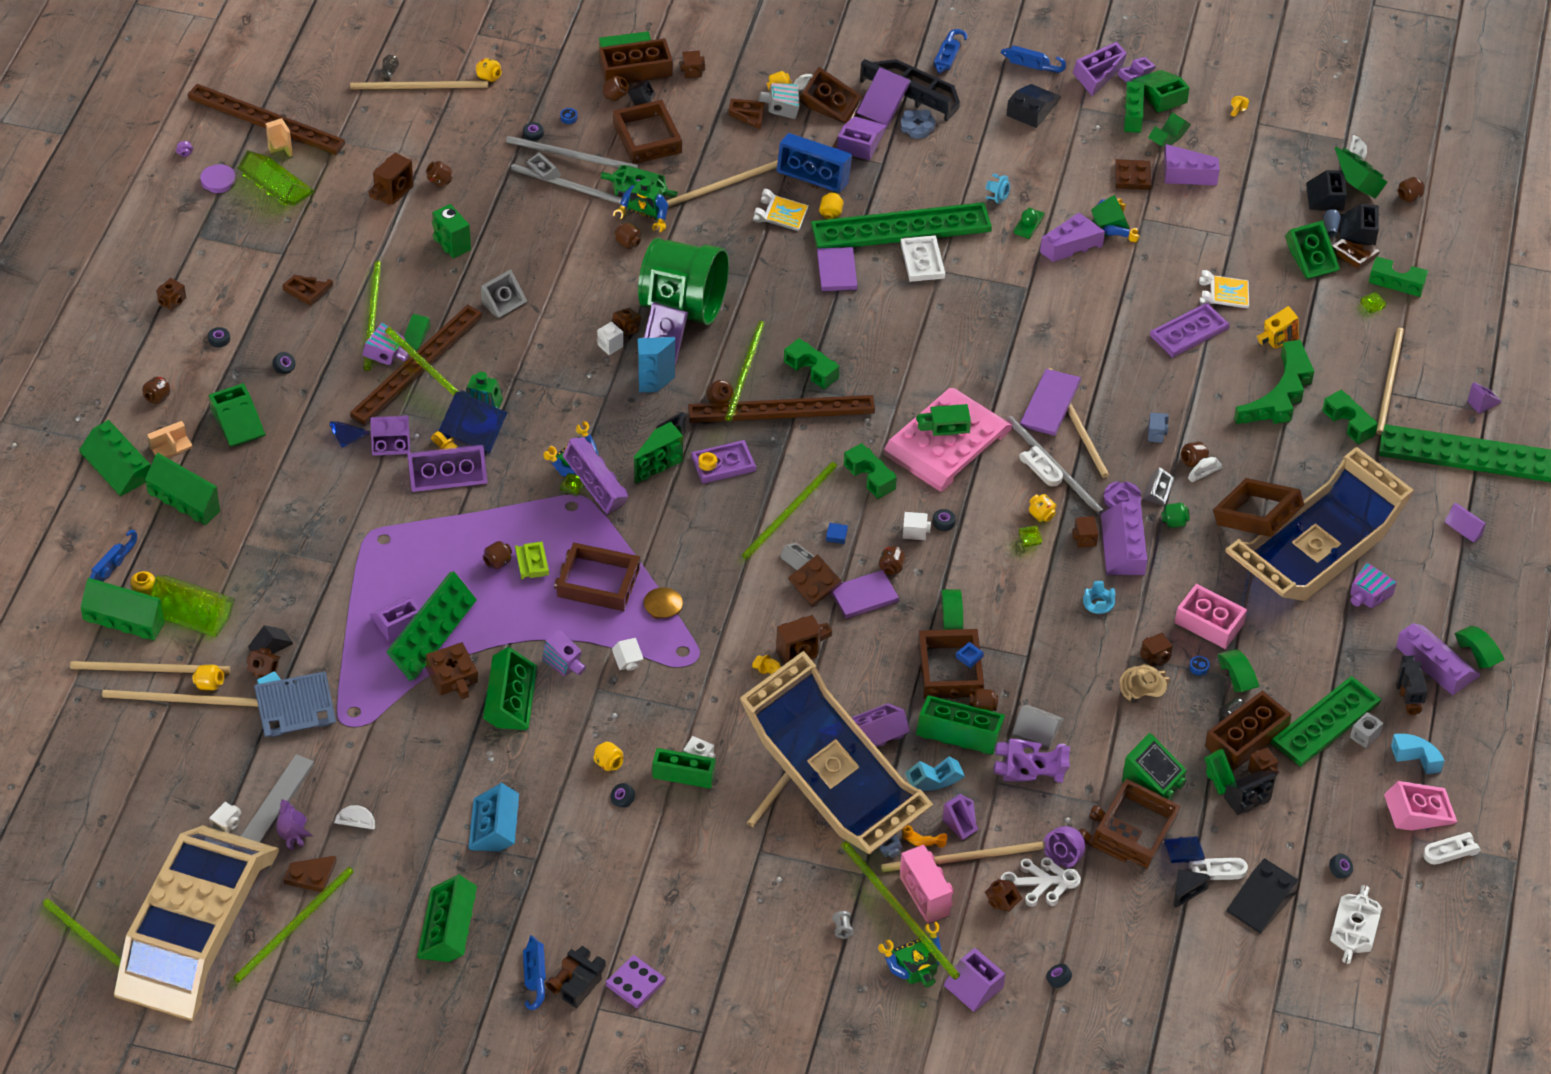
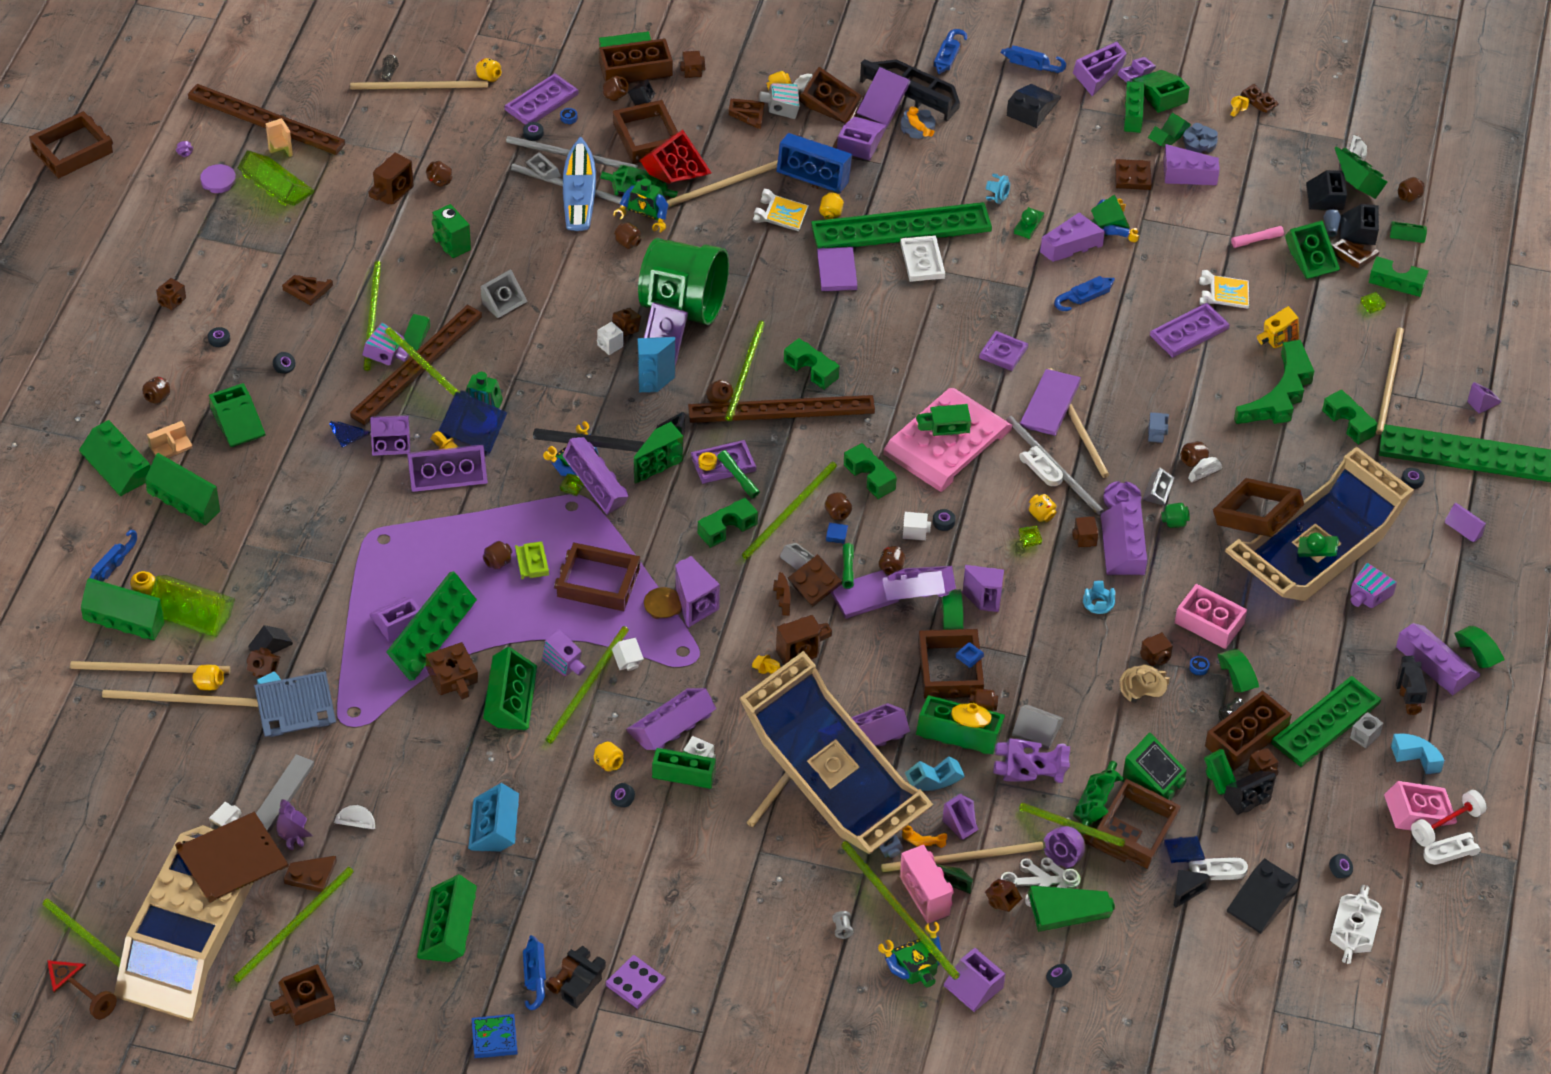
none -> reddish brown window [29,111,113,179]
none -> reddish brown piece [47,960,117,1020]
none -> reddish brown door [175,811,289,903]
none -> reddish brown hinge [270,964,336,1026]
none -> tile [471,1014,518,1058]
none -> medium lavender tile [505,73,579,125]
none -> black axle [533,428,644,452]
none -> clear neon green piece [545,626,629,744]
none -> medium blue piece [563,137,596,231]
none -> medium lavender slope [626,688,716,751]
none -> red wedge [640,129,712,184]
none -> medium lavender slope [675,556,720,628]
none -> green arch [697,498,758,548]
none -> green piece [717,450,760,499]
none -> reddish brown slope [773,572,791,616]
none -> reddish brown head [824,492,852,520]
none -> green piece [842,543,854,589]
none -> medium lavender wedge [883,566,956,601]
none -> light orange arm [907,106,935,137]
none -> dark green slope [936,864,973,894]
none -> yellow dish [951,703,991,728]
none -> medium lavender slope [962,565,1004,612]
none -> medium lavender tile [979,331,1028,371]
none -> clear neon green piece [1019,802,1125,847]
none -> green slope [1027,886,1115,932]
none -> blue plate [1054,276,1115,311]
none -> green plate [1073,761,1124,834]
none -> sand blue plate [1183,123,1218,153]
none -> bright pink piece [1231,226,1284,248]
none -> reddish brown slope [1240,84,1279,113]
none -> green tile [1298,532,1339,557]
none -> green slope [1390,221,1427,243]
none -> black wheel [1401,468,1425,489]
none -> white axle [1411,790,1487,847]

